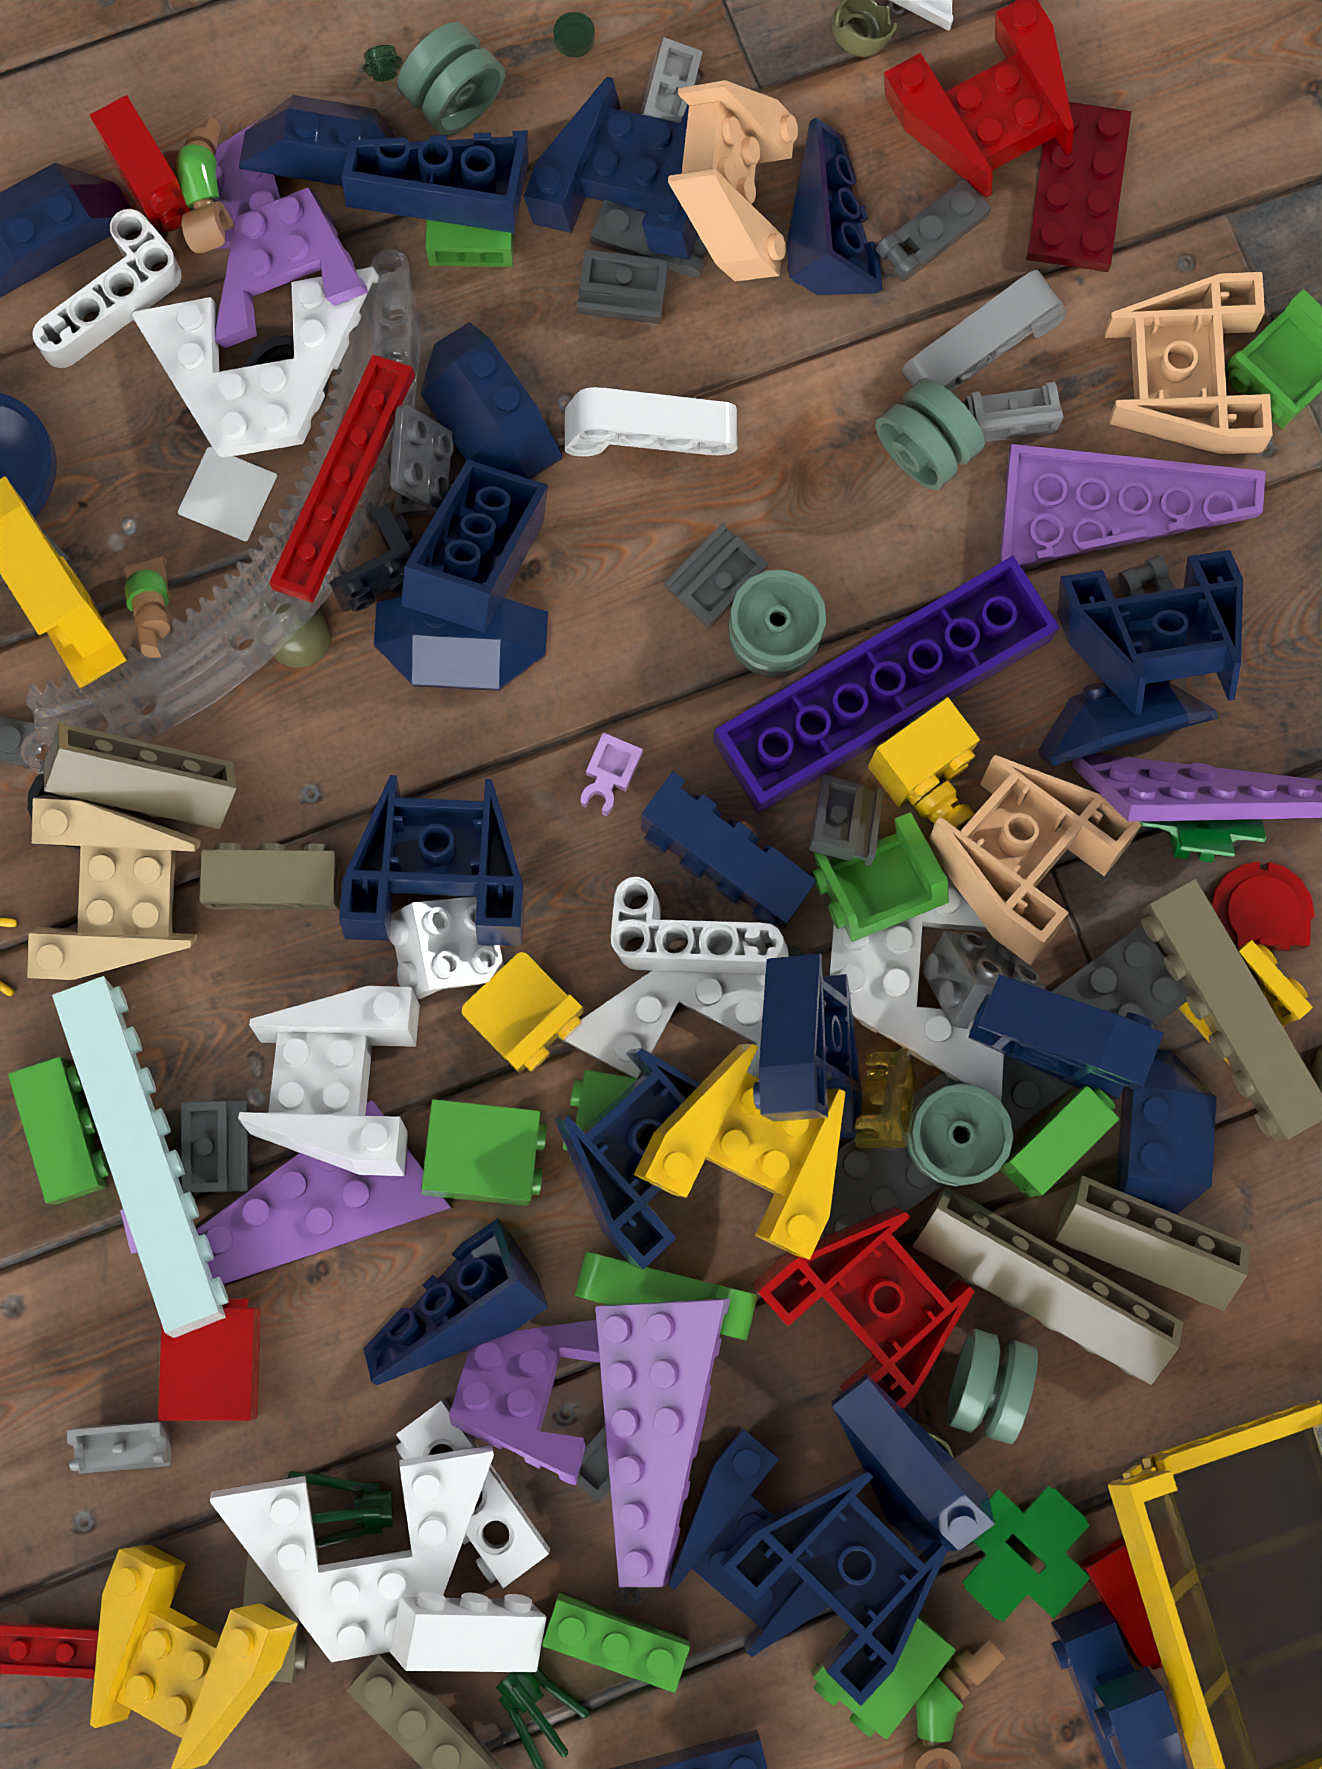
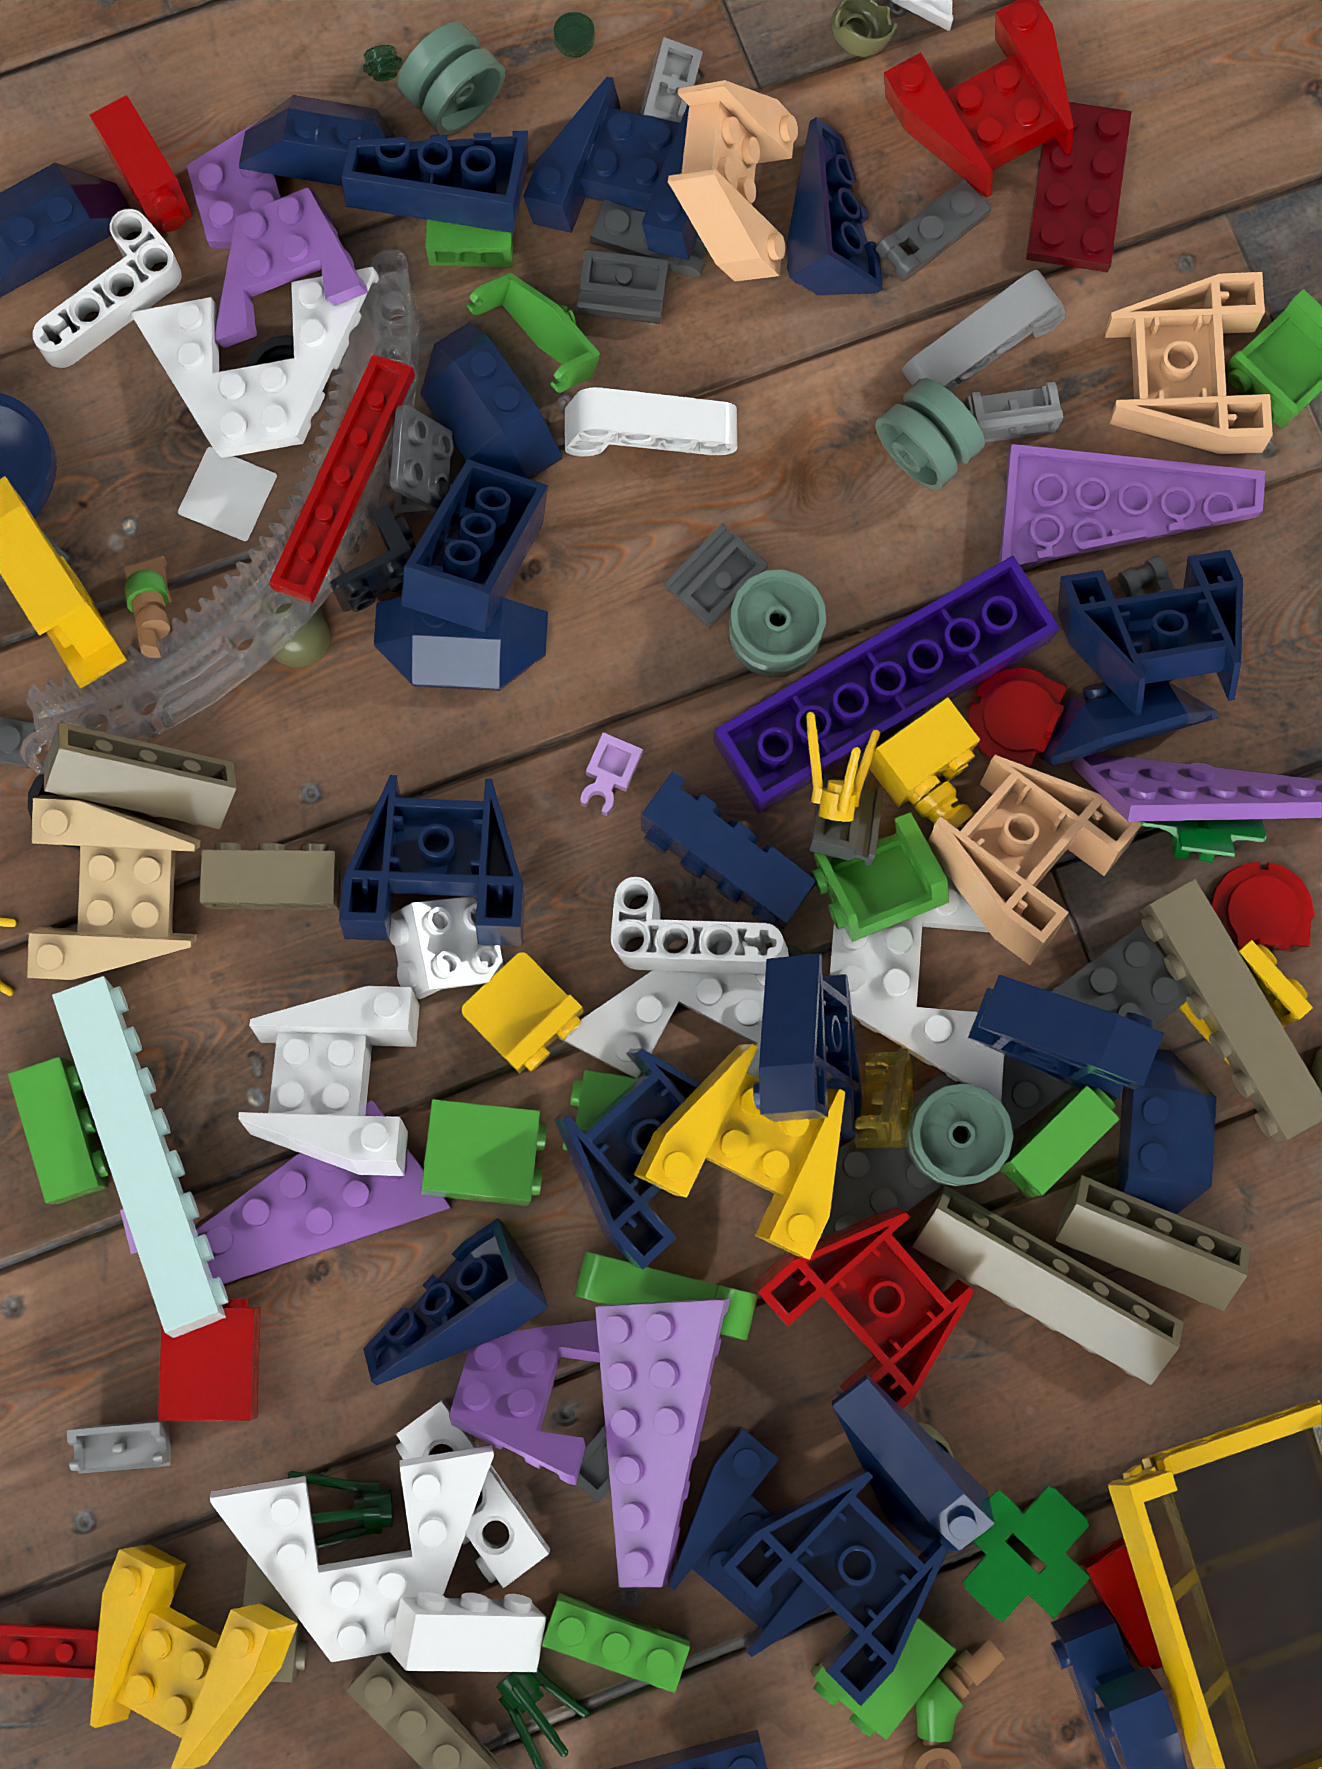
piece [175,116,234,253] -> none
dark grey plate [181,1100,250,1193] -> none
flat silver bracket [922,930,1046,1029] -> none
sand green wheel [946,1328,1038,1445] -> none
none -> bright green piece [466,273,601,393]
none -> yellow plant [806,712,880,822]
none -> red piece [968,667,1067,768]

